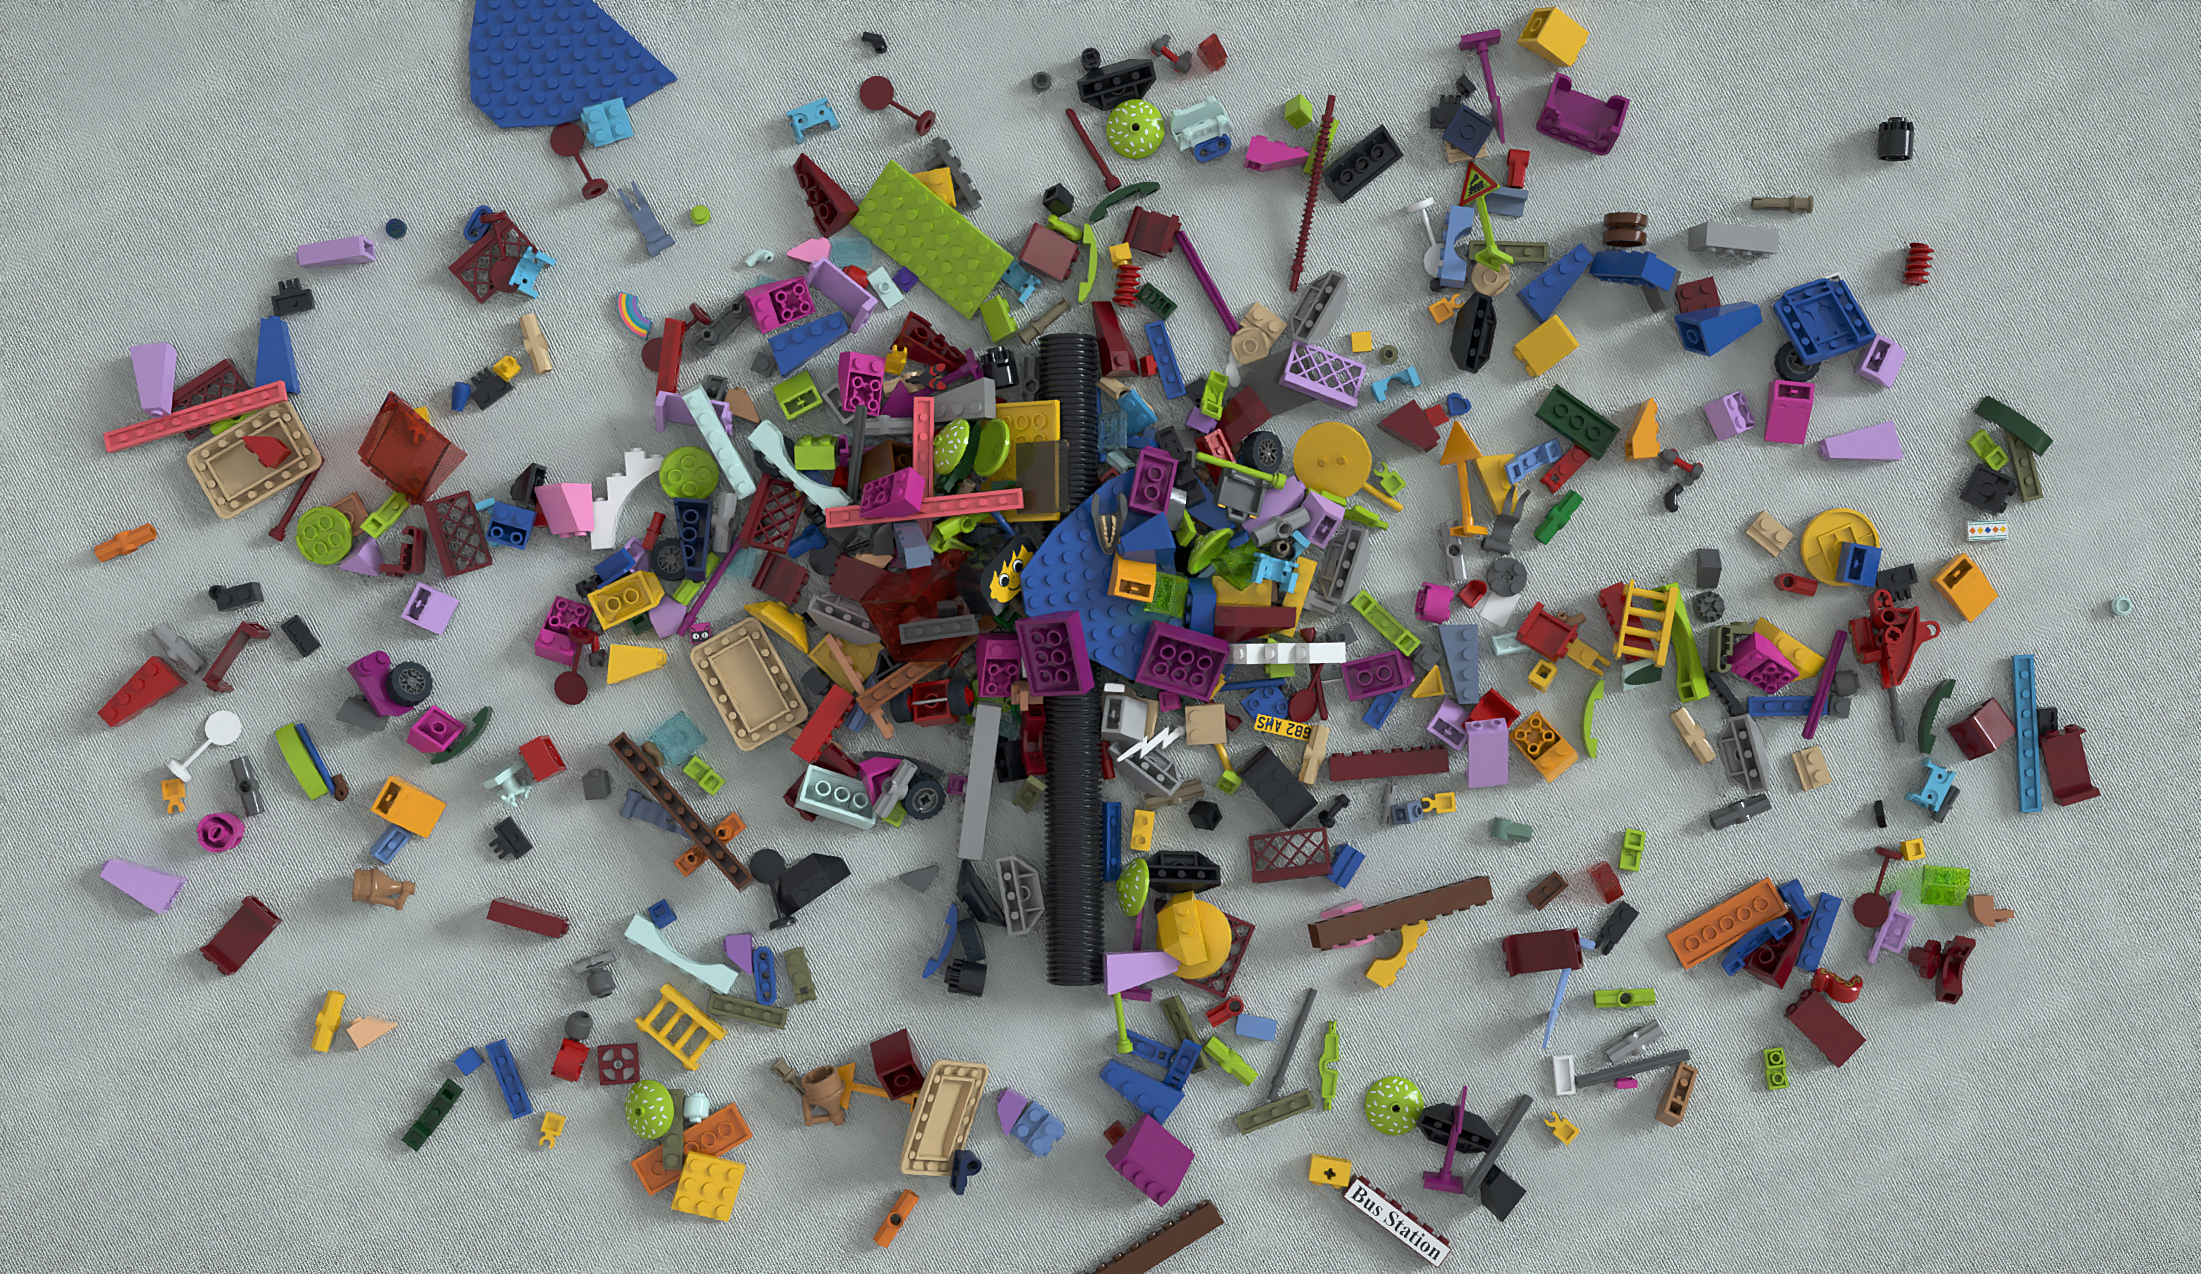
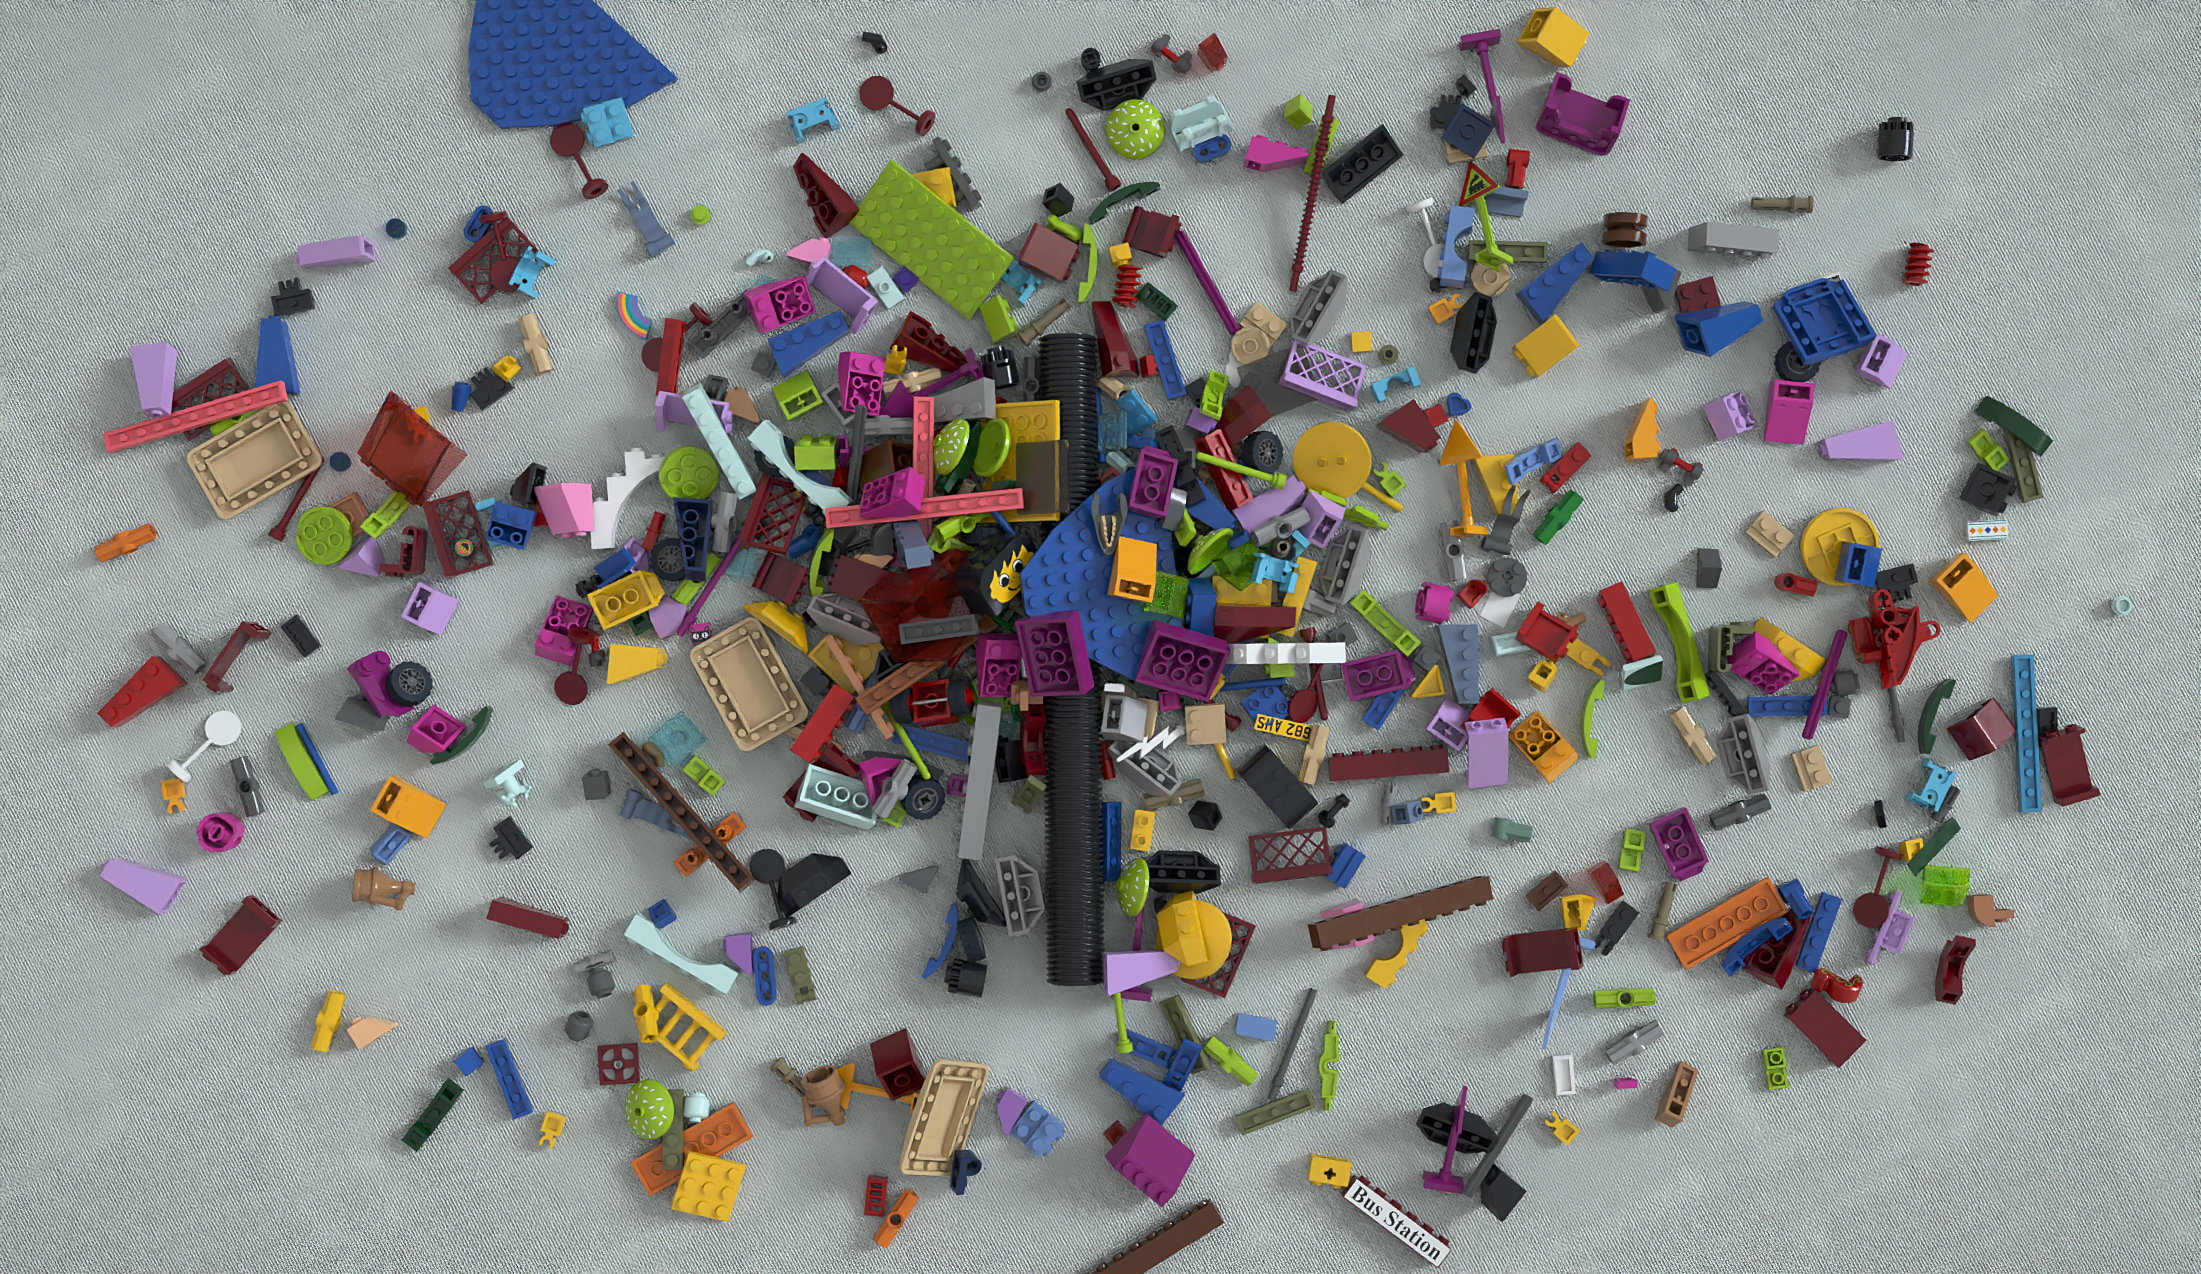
black hinge [208,582,265,612] -> none
red slope [241,436,292,469] -> none
reddish brown arm [332,773,349,801] -> none
red container [519,735,567,782] -> none
red brick [550,1037,590,1083] -> none
olive plate [707,991,789,1030] -> none
piece [905,363,947,391] -> none
dark grey plate [937,600,958,618] -> none
blue slope [1116,512,1176,566] -> none
red piece [1205,995,1244,1028] -> none
dark grey piece [1213,467,1267,524] -> none
lime plate [1214,770,1243,796] -> none
lime dish [1364,1076,1424,1136] -> none
dark green plate [1534,384,1620,461] -> none
dark grey axle [1575,1049,1690,1088] -> none
yellow fence [1612,579,1678,668] -> none
dark grey gear [1693,591,1725,623] -> none
dark red plant [1908,940,1942,979] -> none
none -> tile [330,452,351,472]
none -> tile [454,538,475,558]
none -> yellow piece [633,984,659,1043]
none -> lime slope [810,528,834,597]
none -> red slope [864,1175,888,1217]
none -> lime piece [881,700,931,780]
none -> blue plate [892,723,973,762]
none -> yellow slope [1559,894,1597,931]
none -> dark tan pin [1647,881,1678,942]
none -> magenta slope [1649,807,1709,881]
none -> dark green sticker [1907,817,1961,877]

